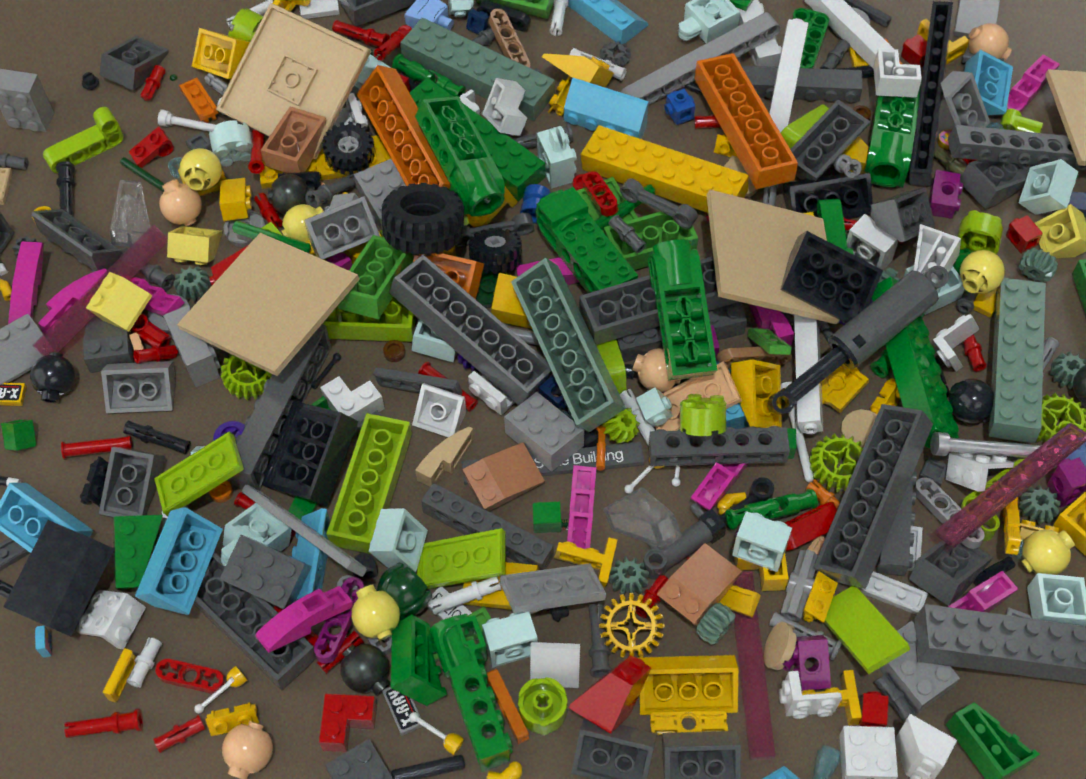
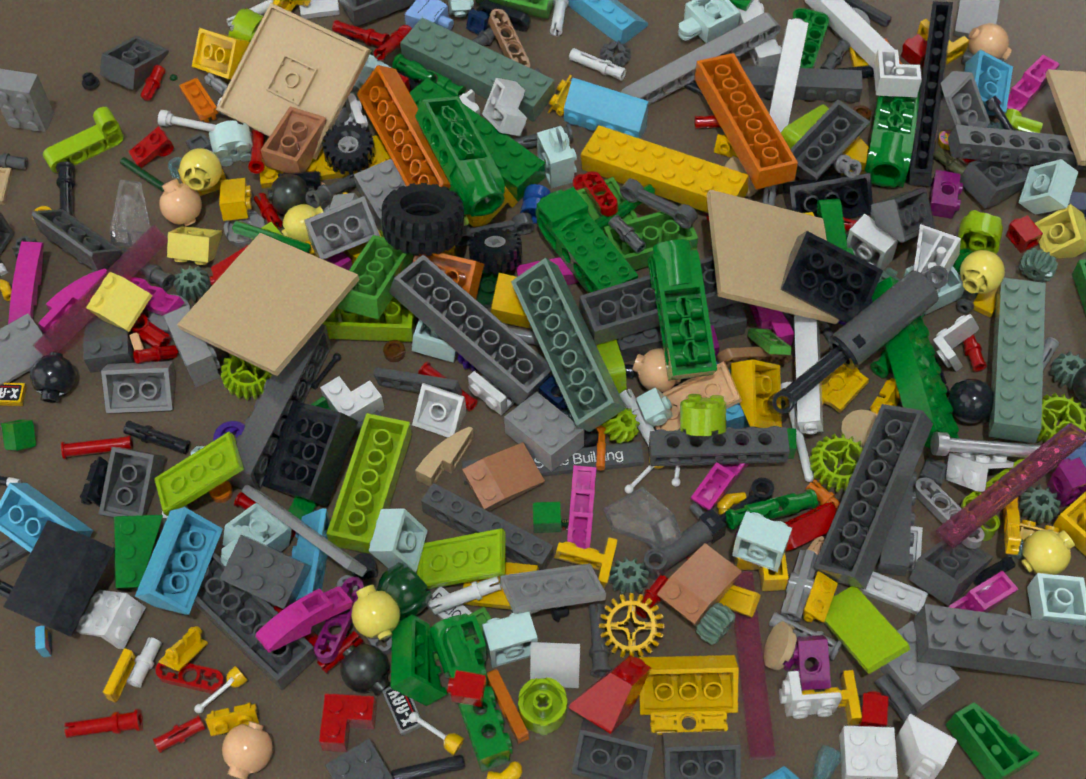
yellow slope [542,54,614,88] -> none
blue brick [664,89,695,125] -> none
none -> yellow hinge [159,626,208,671]
none -> red brick [447,670,486,707]
none -> black bar [985,96,1019,131]

